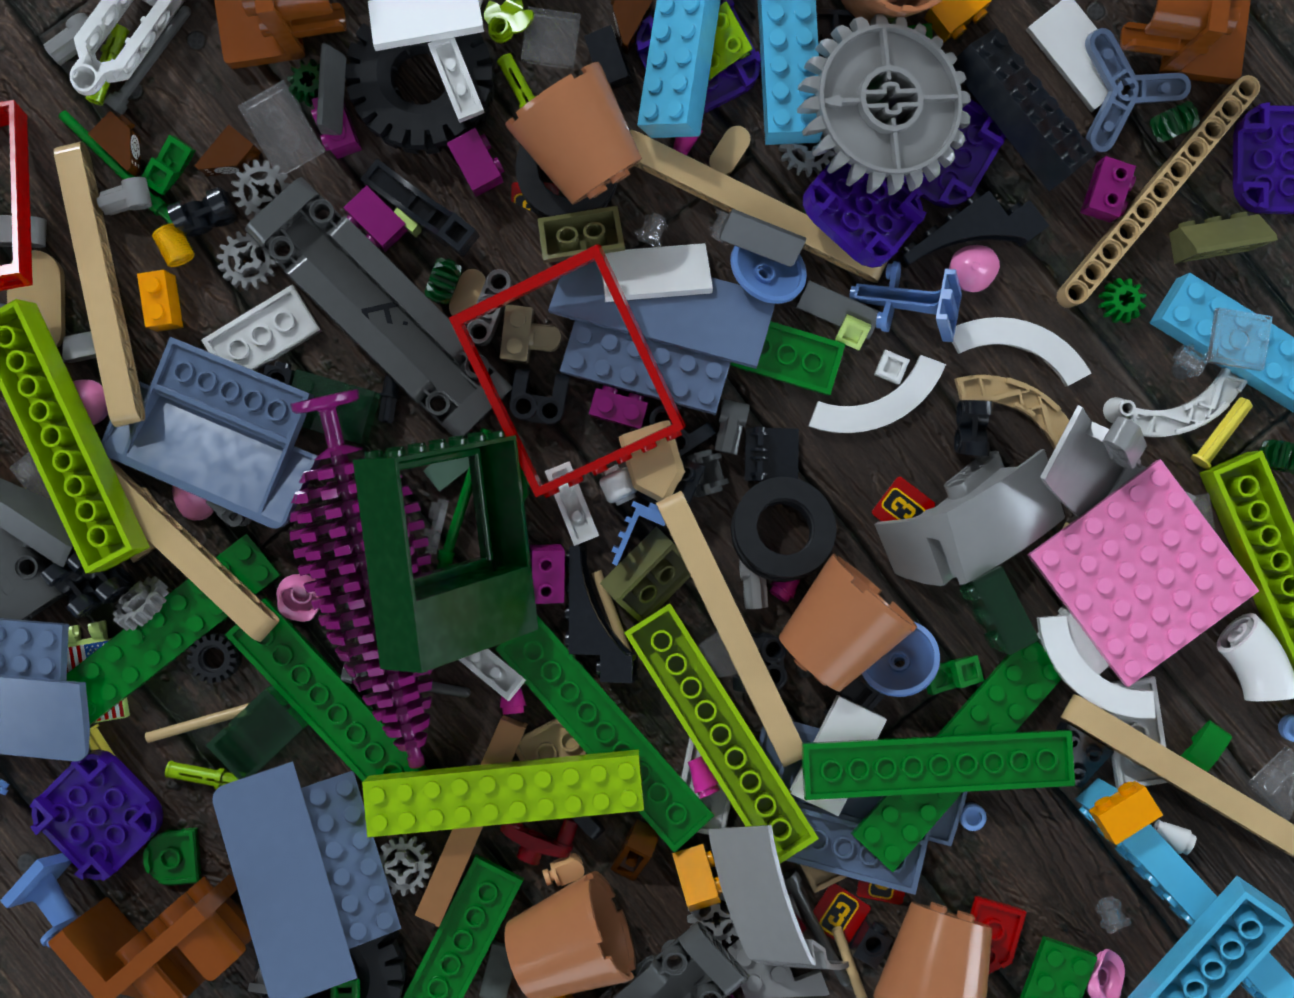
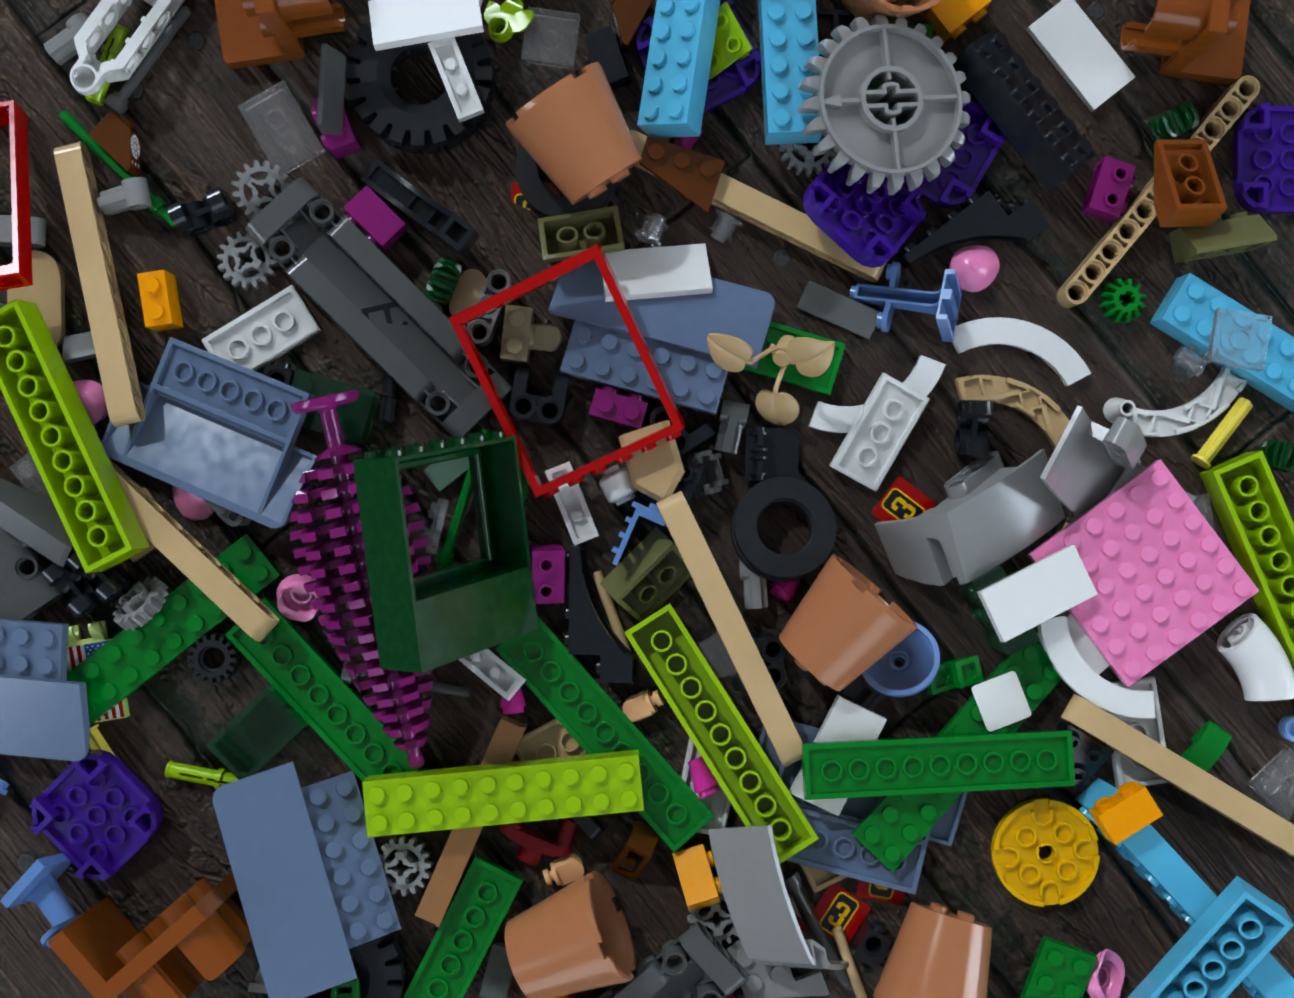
green slope [141,135,196,195] -> none
green tile [143,827,202,886] -> none
tan bar [145,703,253,743] -> none
yellow piece [152,223,195,267] -> none
reddish brown slope [195,124,261,176] -> none
dark green gear [287,59,320,107] -> none
yellowish green tile [394,208,422,238] -> none
magenta brick [447,128,505,197] -> none
lime pin [497,53,536,108] -> none
tan tile [709,126,750,176] -> none
dark grey slope [719,209,806,267] -> none
medium blue dish [730,246,807,304] -> none
yellowish green tile [835,314,871,350] -> none
white tile [874,350,910,385] -> none
light blue tile [959,802,987,831] -> none
red tile [970,896,1027,974] -> none
sand blue piece [1085,28,1191,153] -> none
clear brick [1095,896,1132,933] -> none
white cone [1153,820,1196,855] -> none
none -> light nougat arm [622,690,664,722]
none -> reddish brown wing [639,136,725,215]
none -> tan plant [707,333,835,426]
none -> white tile [829,372,930,492]
none -> white sticker [972,671,1031,732]
none -> white tile [977,545,1097,642]
none -> yellow plate [991,798,1100,907]
none -> dark orange slope [1154,140,1227,227]

